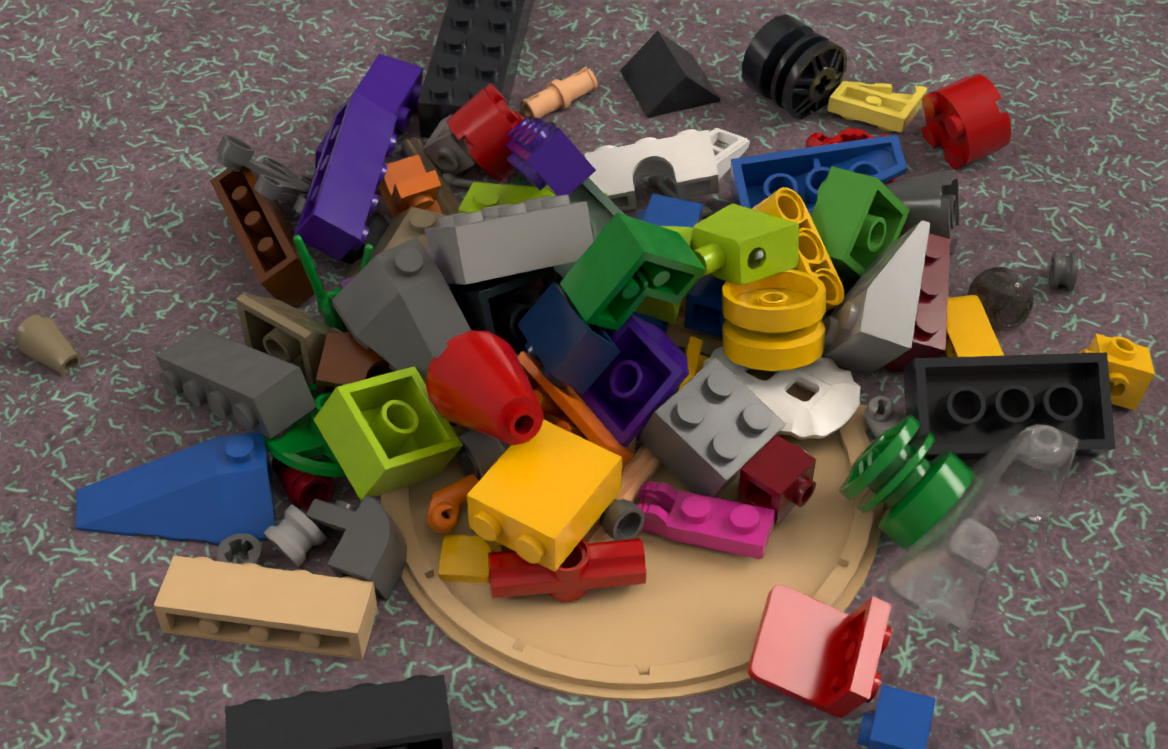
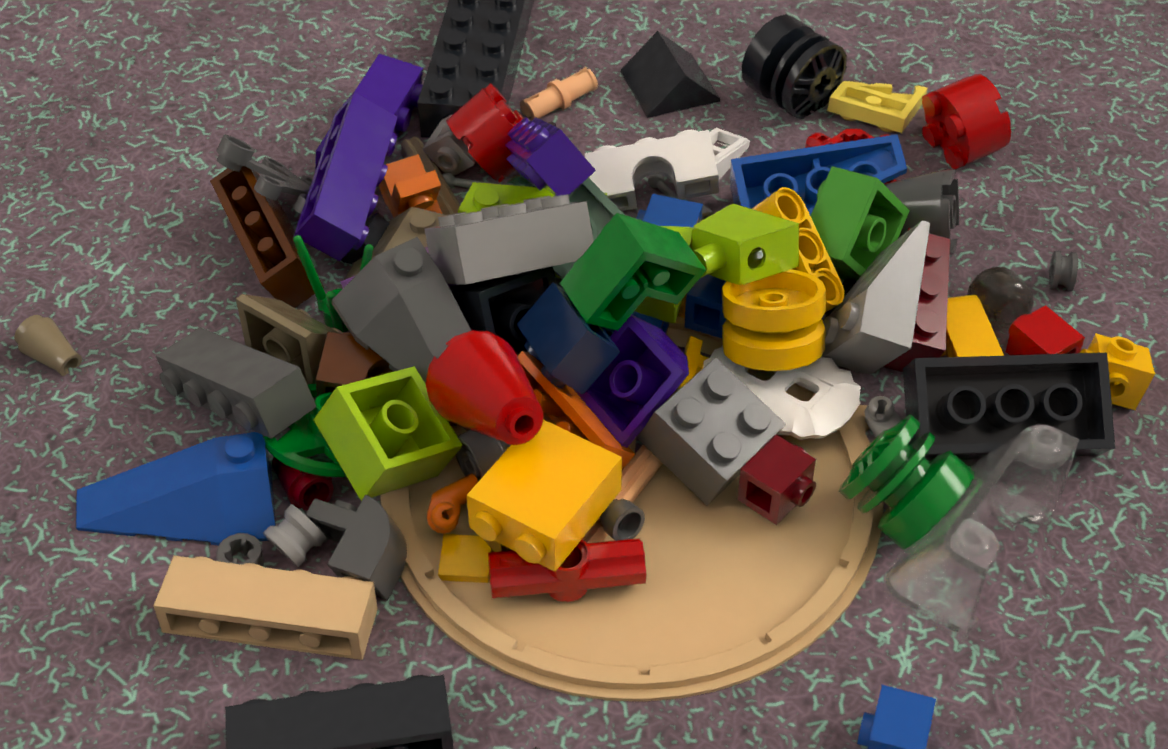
dark pink hinge [635,481,775,559] -> none
bracket [747,584,892,718] -> none
none -> red brick [1005,305,1085,355]

